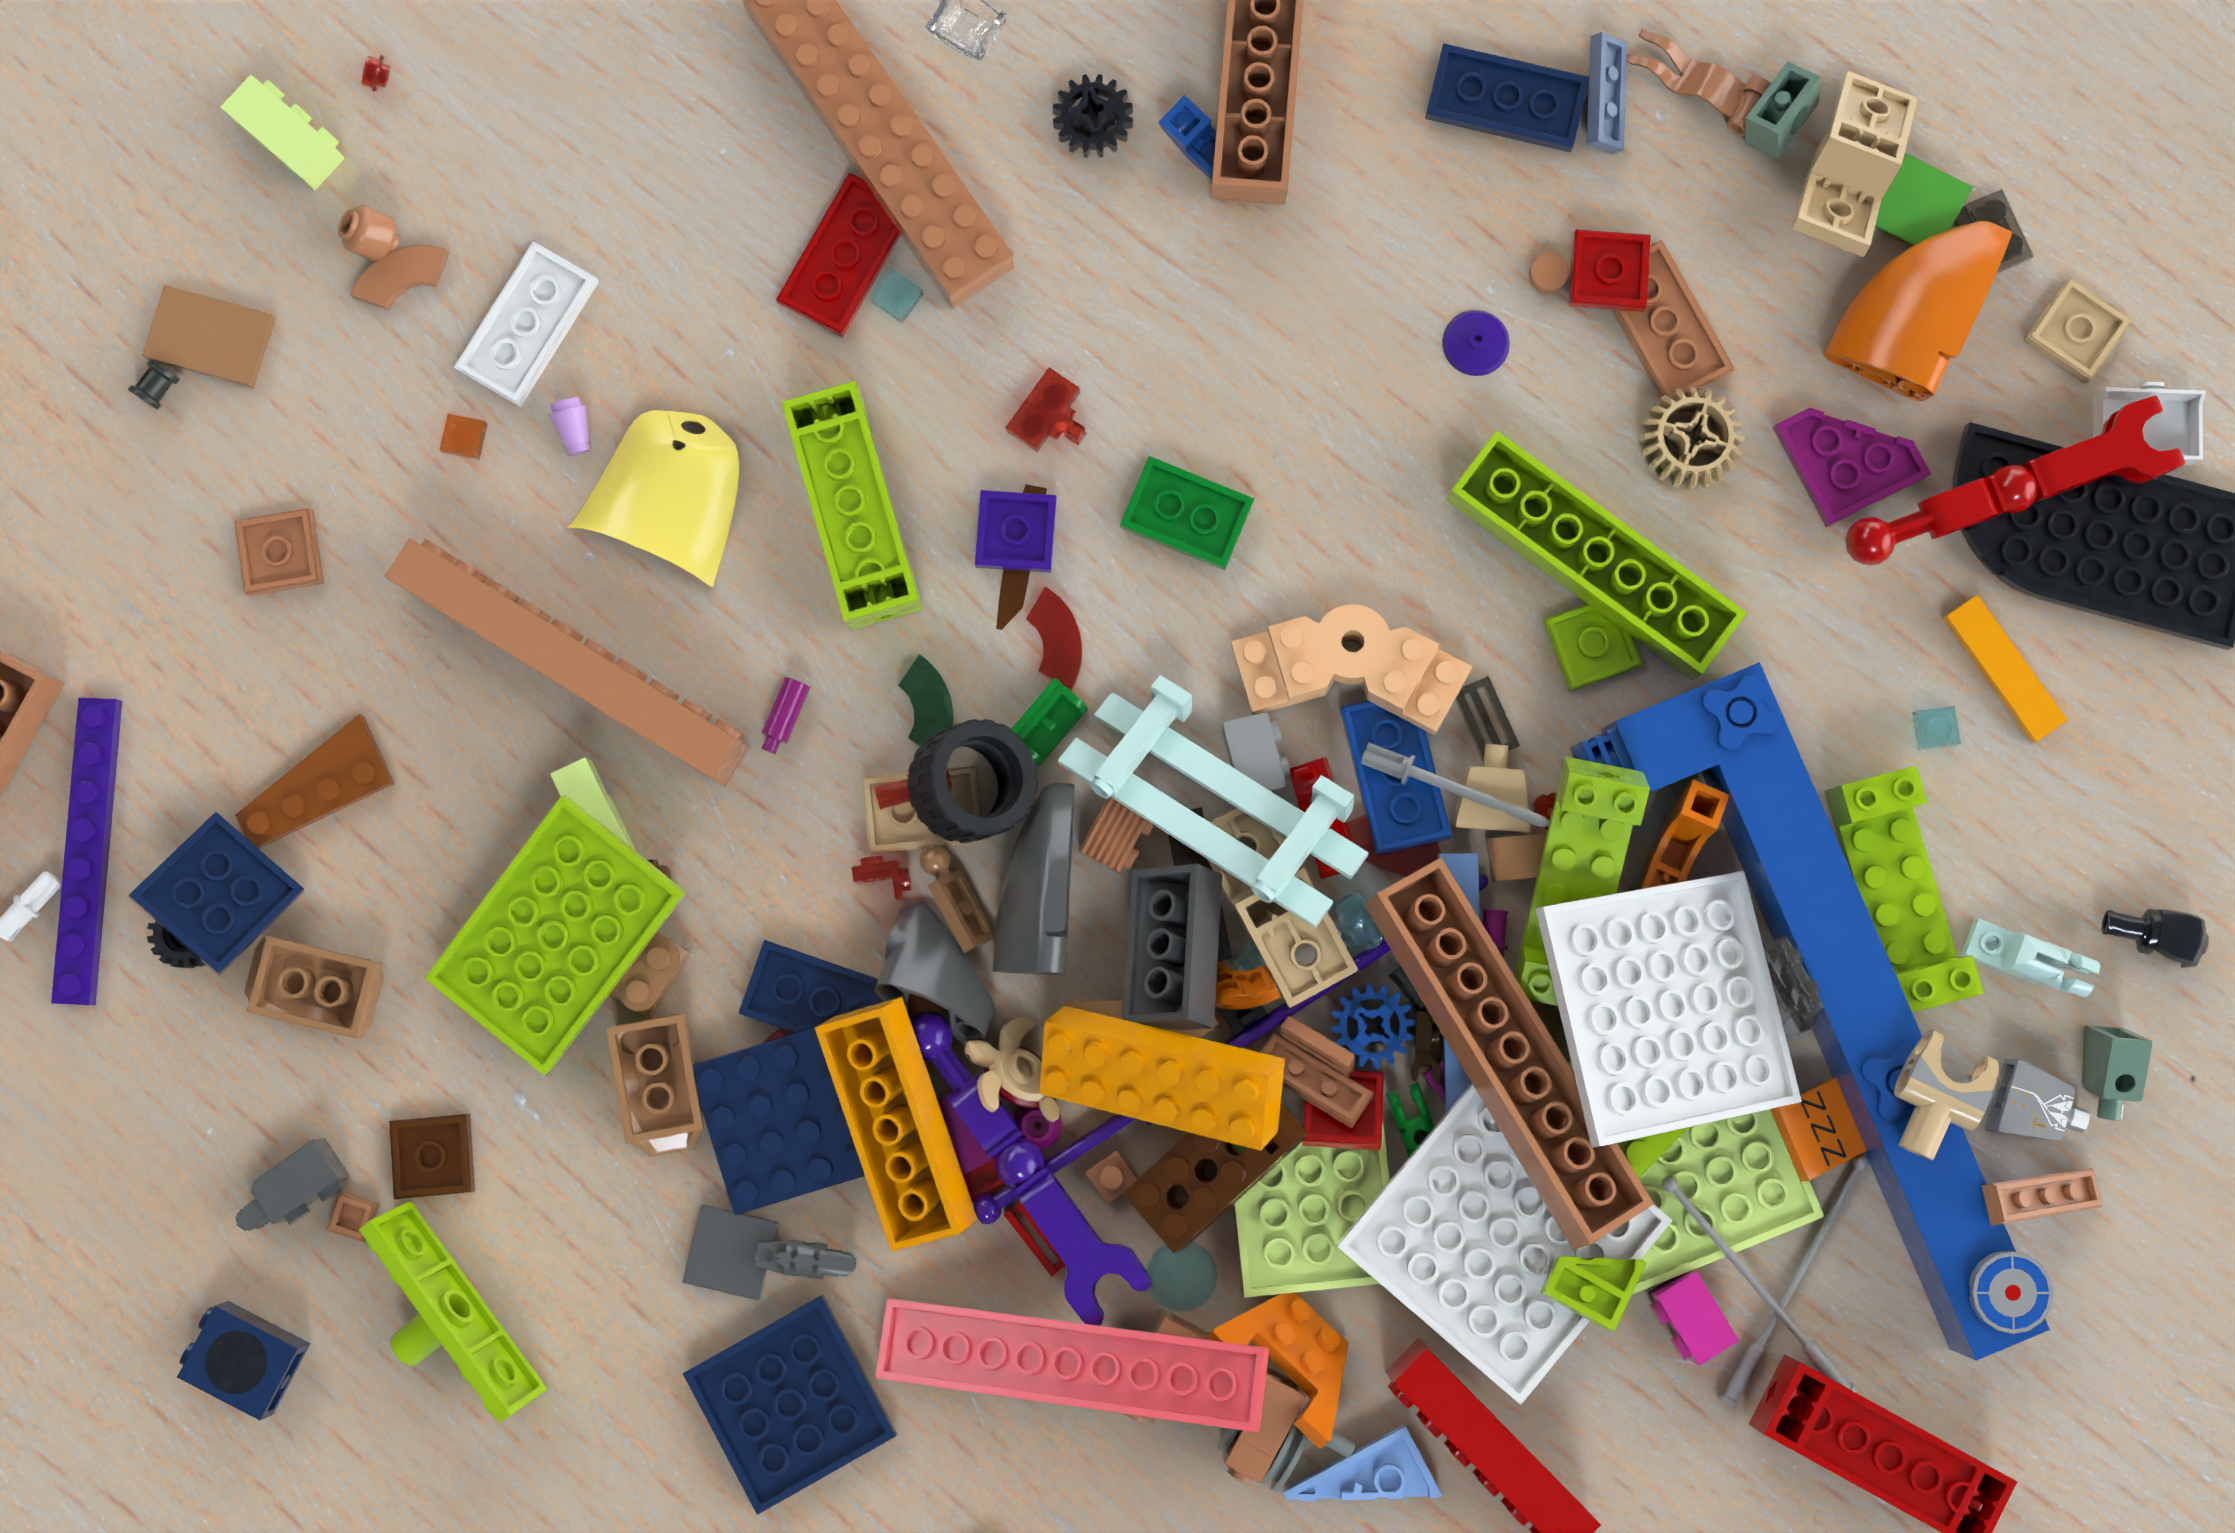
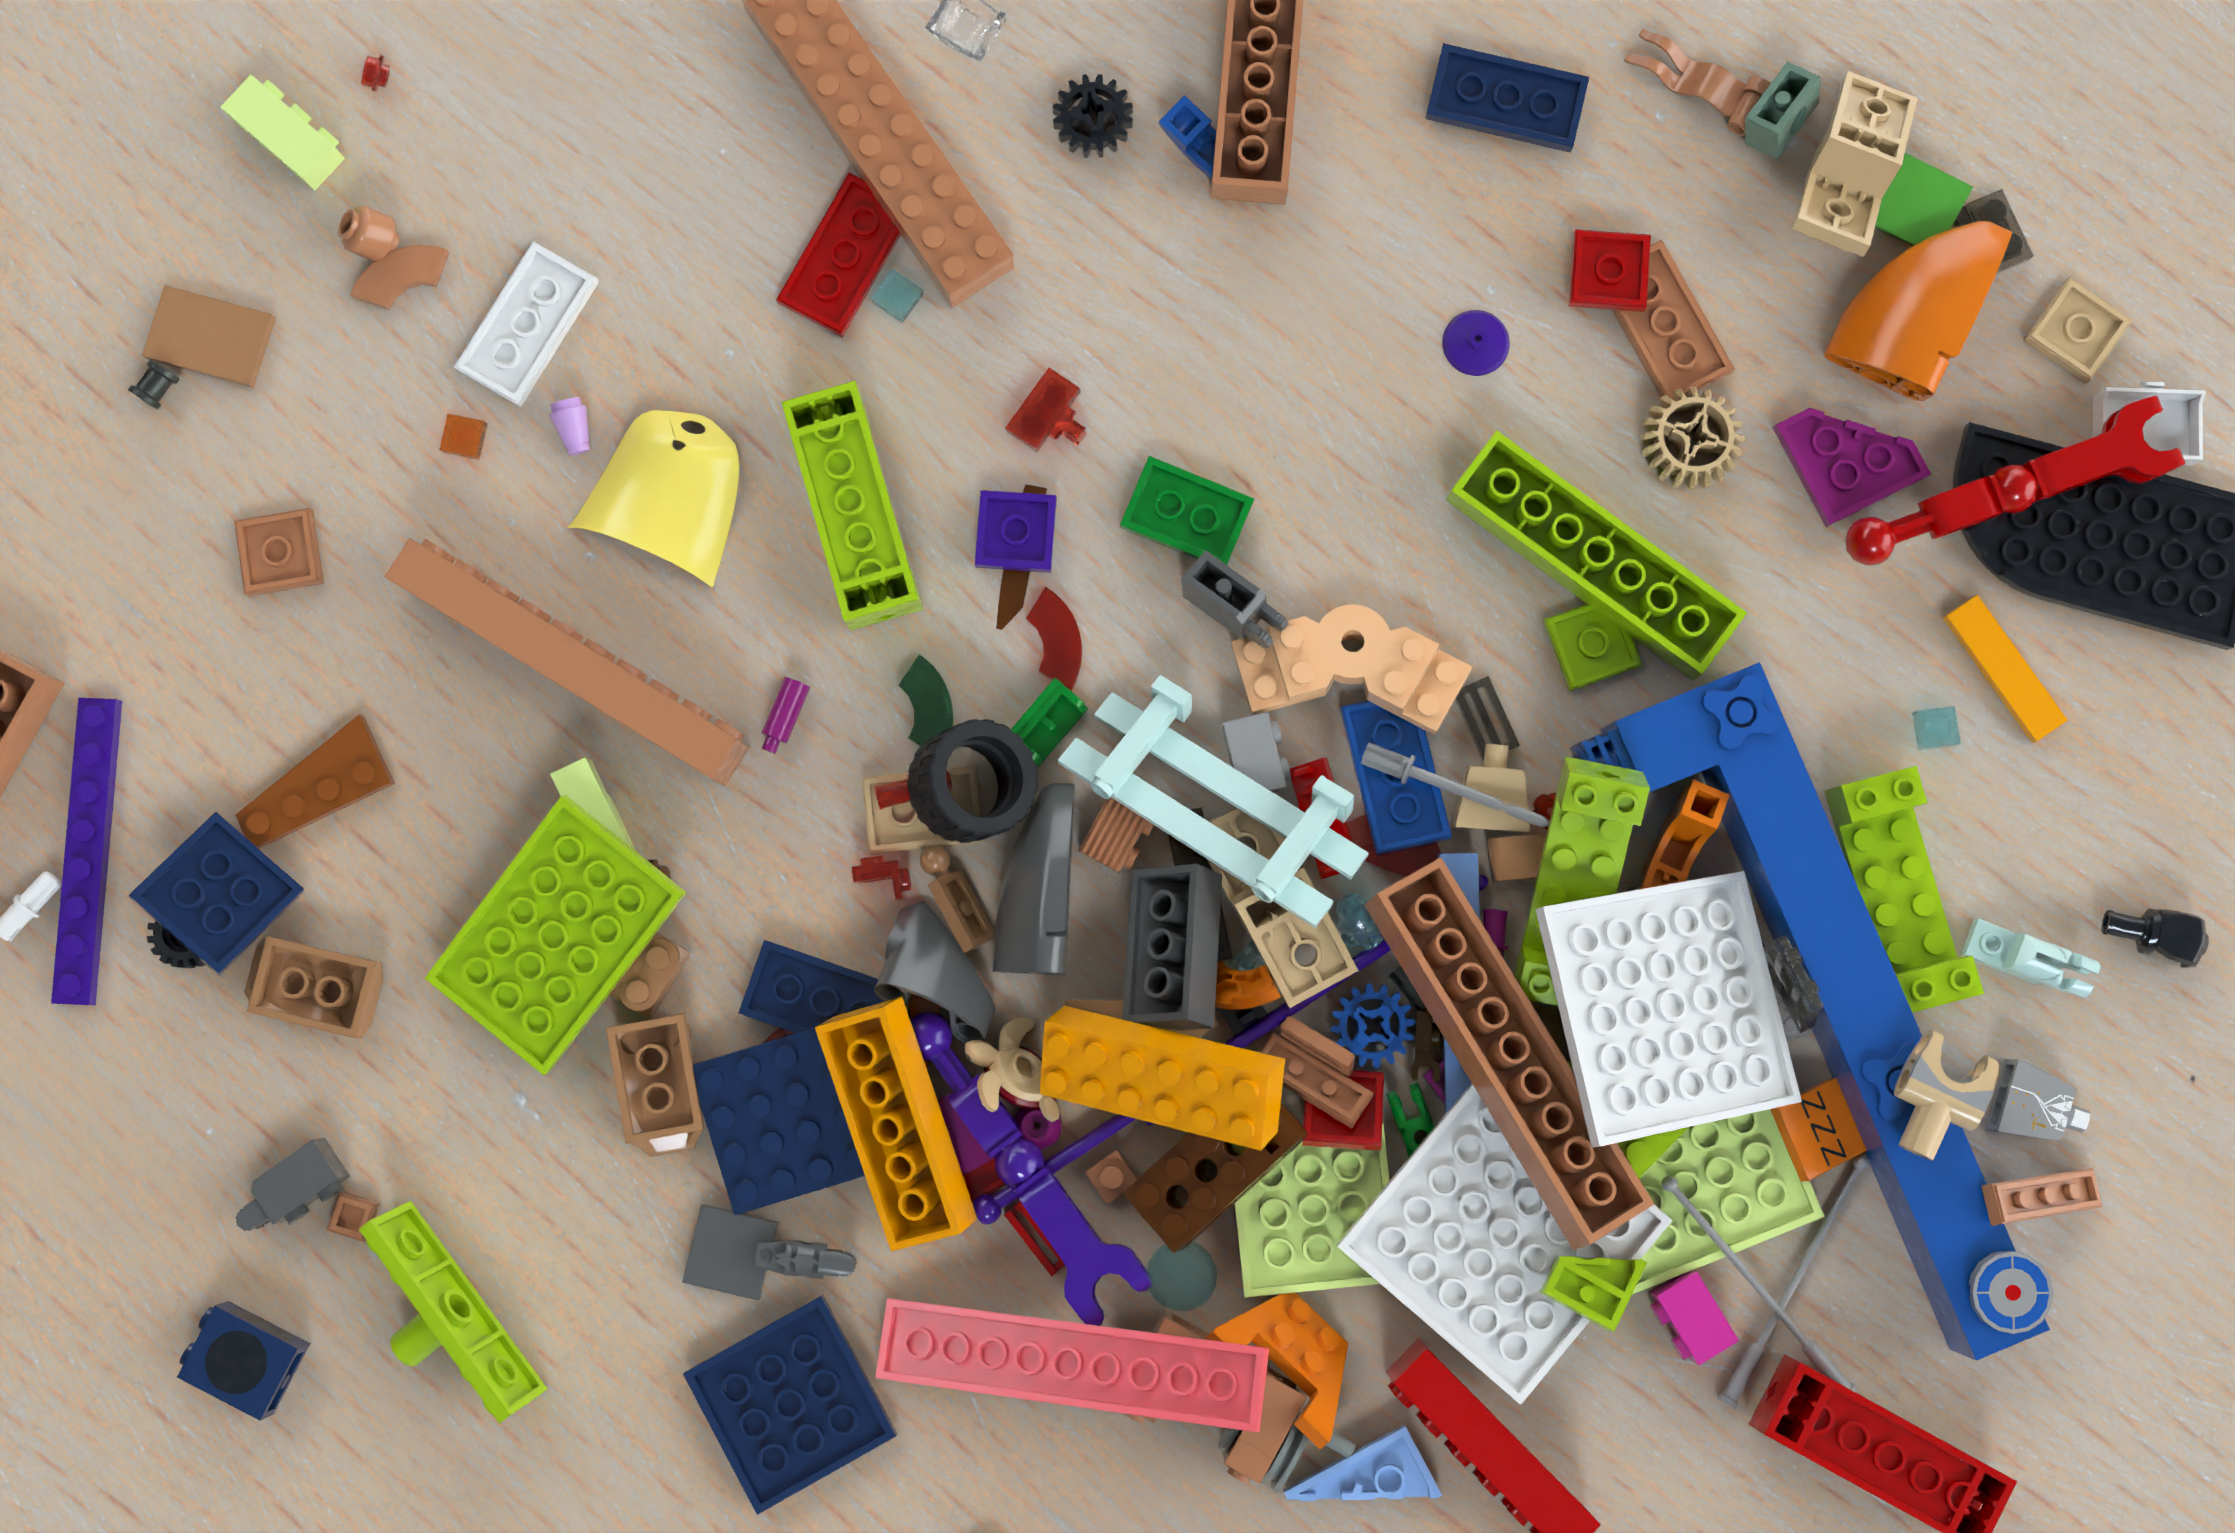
reddish brown tile [389,1114,475,1199] -> none
nougat tile [1529,253,1569,294] -> none
sand blue plate [1587,32,1627,154] -> none
sand green torso [2082,1025,2153,1121] -> none
none -> dark grey hinge [1181,550,1289,649]

